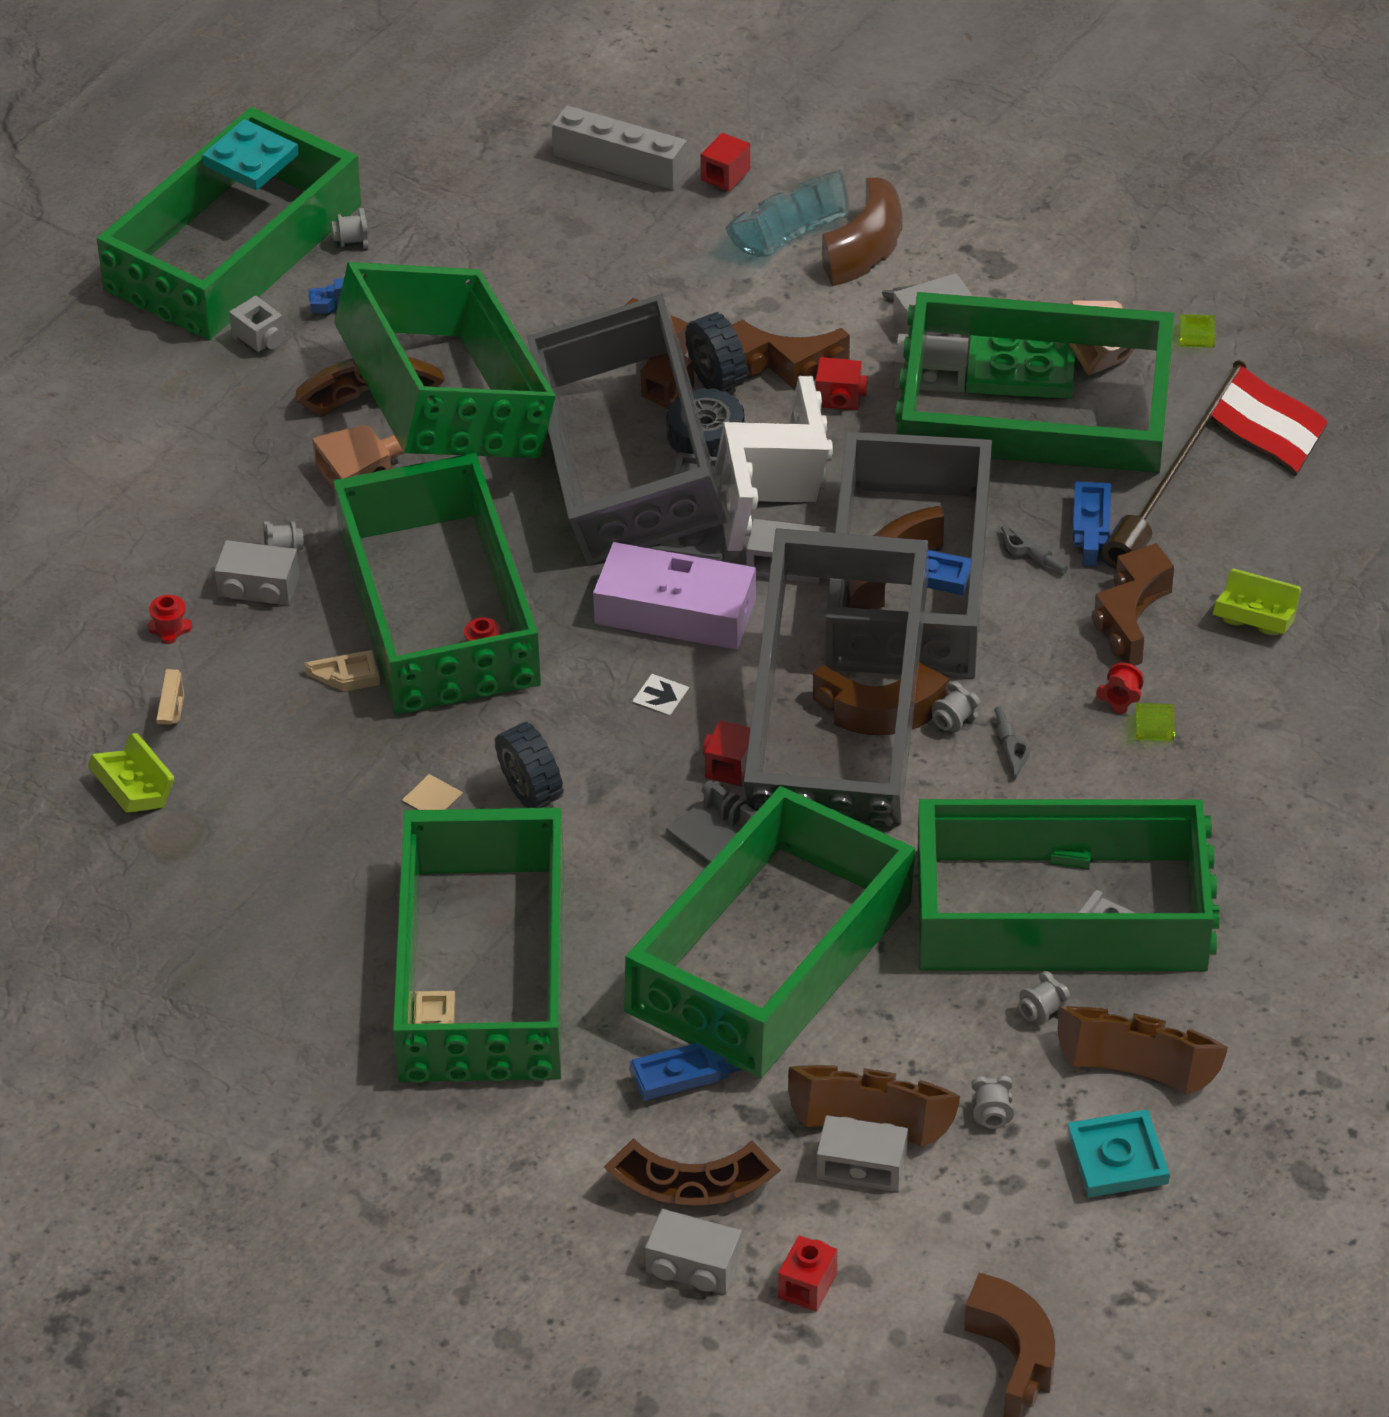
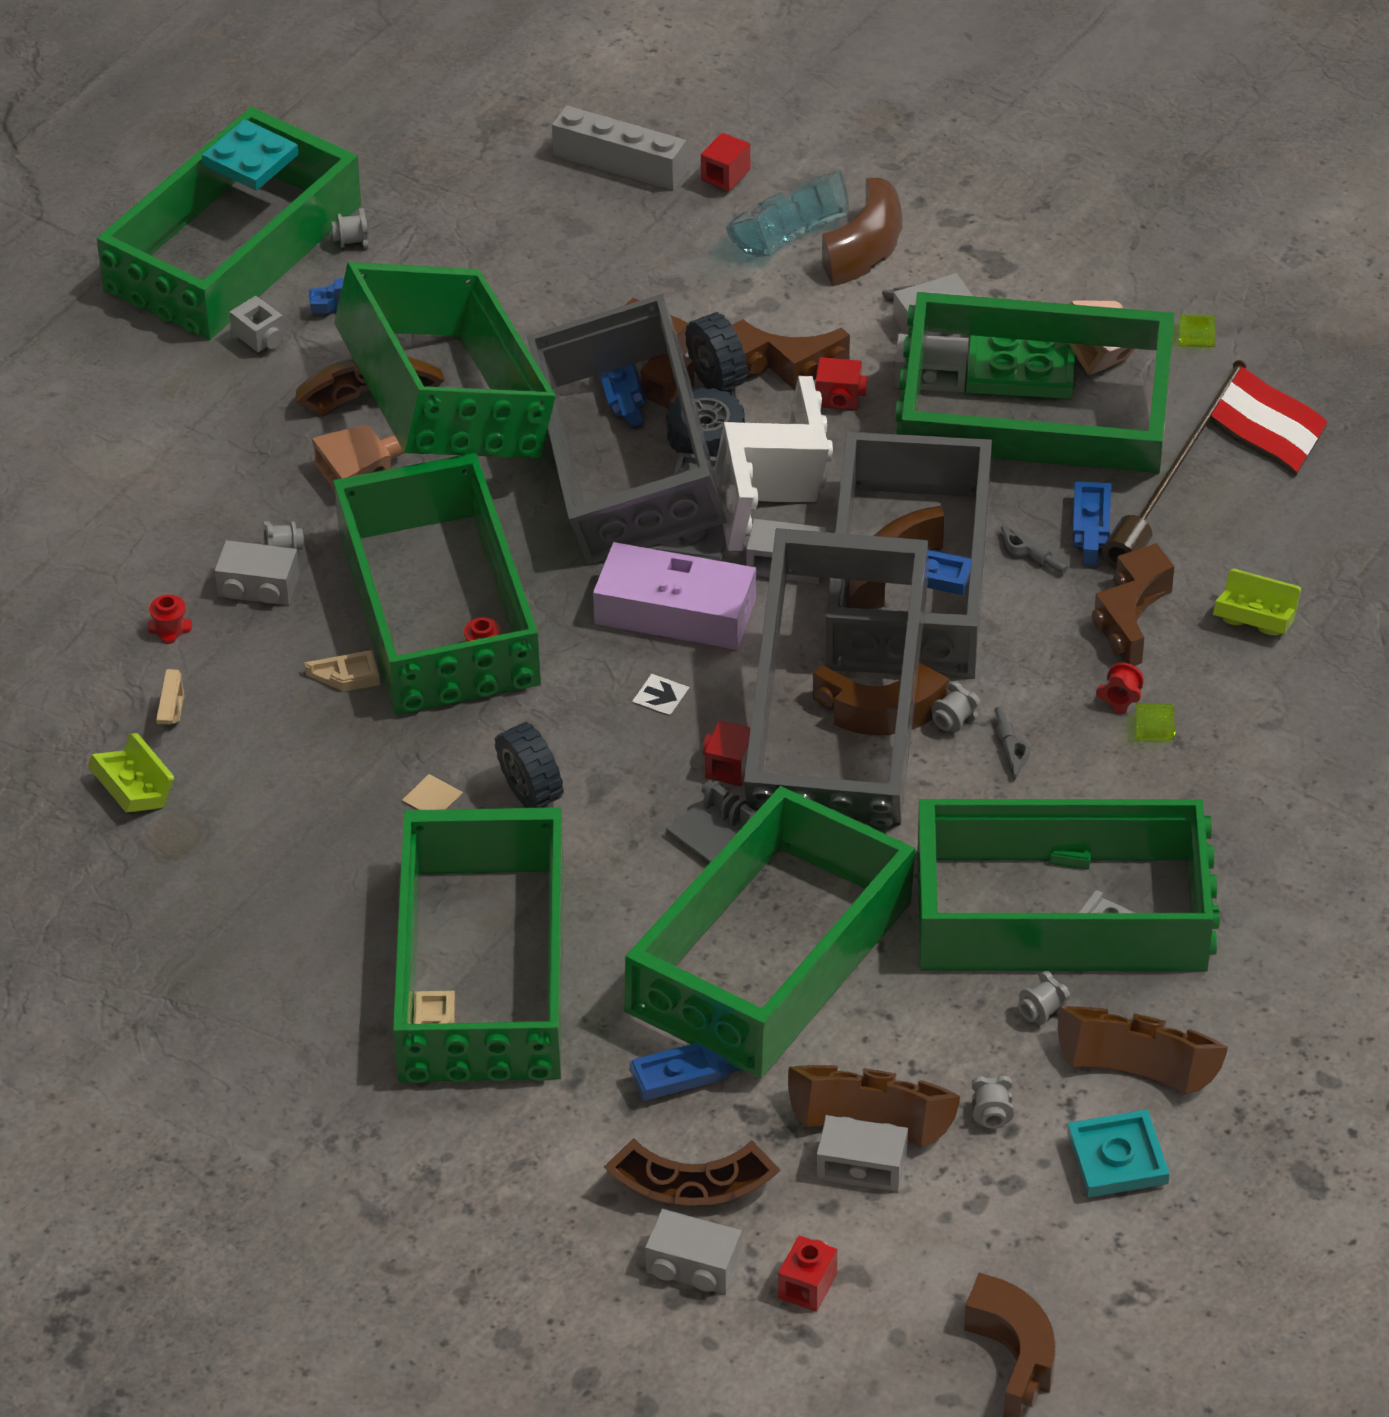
none -> blue hinge [600,363,646,429]

